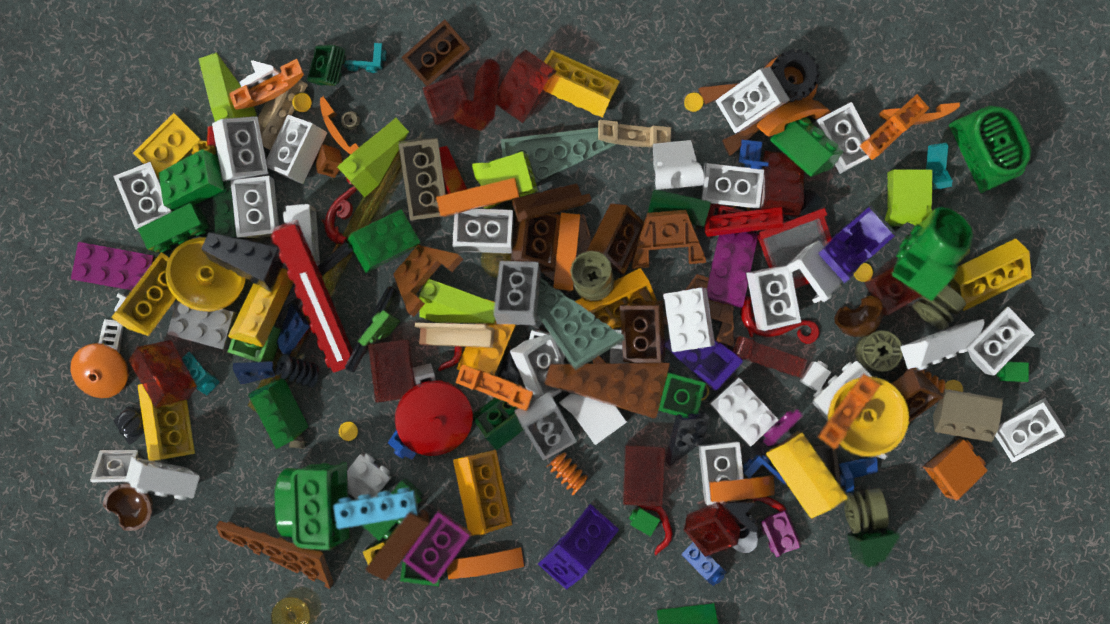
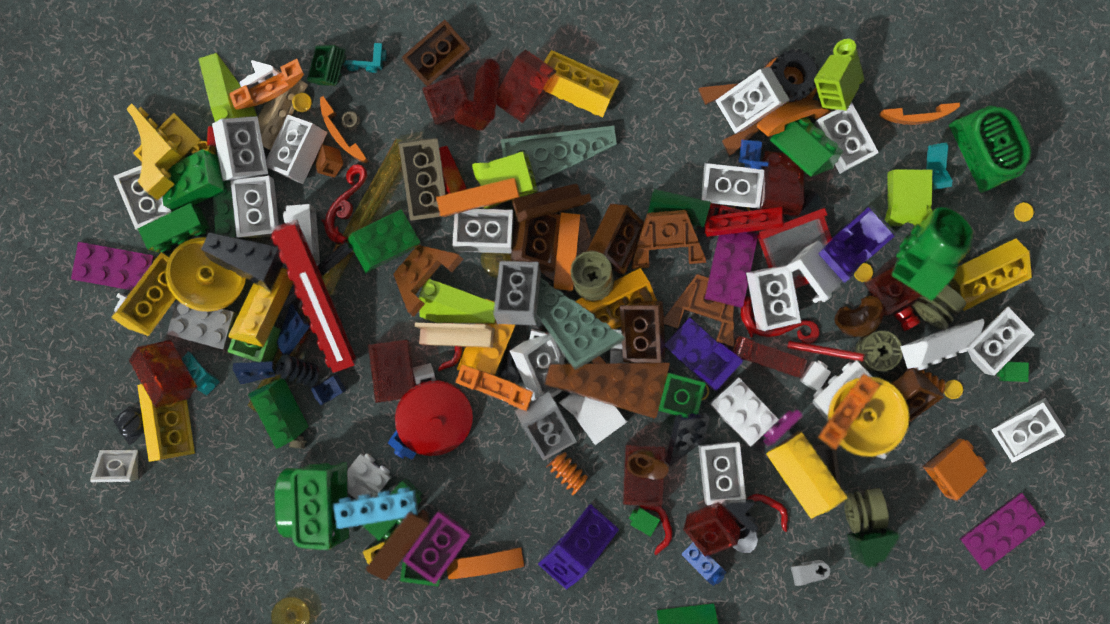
orange dish [70,343,129,398] -> none
white slope [99,319,123,353] -> none
reddish brown cylinder [103,483,154,531] -> none
white brick [125,457,200,500] -> none
dark orange wing [216,521,333,589] -> none
lime wedge [337,118,409,197] -> none
yellow piece [339,422,358,441] -> none
black axle [345,286,396,373] -> none
bright green wing [359,310,401,346] -> none
light orange slope [453,450,512,535] -> none
dark green slope [473,397,532,451] -> none
tan slope [598,120,671,147] -> none
white piece [653,140,704,190] -> none
white brick [664,288,715,352] -> none
yellow piece [684,93,703,112] -> none
orange slope [709,475,775,502] -> none
blue bracket [742,455,786,484] -> none
magenta bracket [761,510,802,557] -> none
blue bracket [838,456,878,493] -> none
orange slope [859,94,929,160] -> none
dark tan slope [933,389,1003,442] -> none
none -> yellow arch [127,104,181,200]
none -> dark blue bracket [311,374,347,405]
none -> reddish brown piece [627,449,669,479]
none -> red bar [788,341,865,362]
none -> light grey piece [790,560,830,586]
none -> lime piece [814,39,865,111]
none -> red wheel [894,305,921,331]
none -> magenta plate [960,493,1045,571]
none -> yellow piece [1014,203,1034,222]

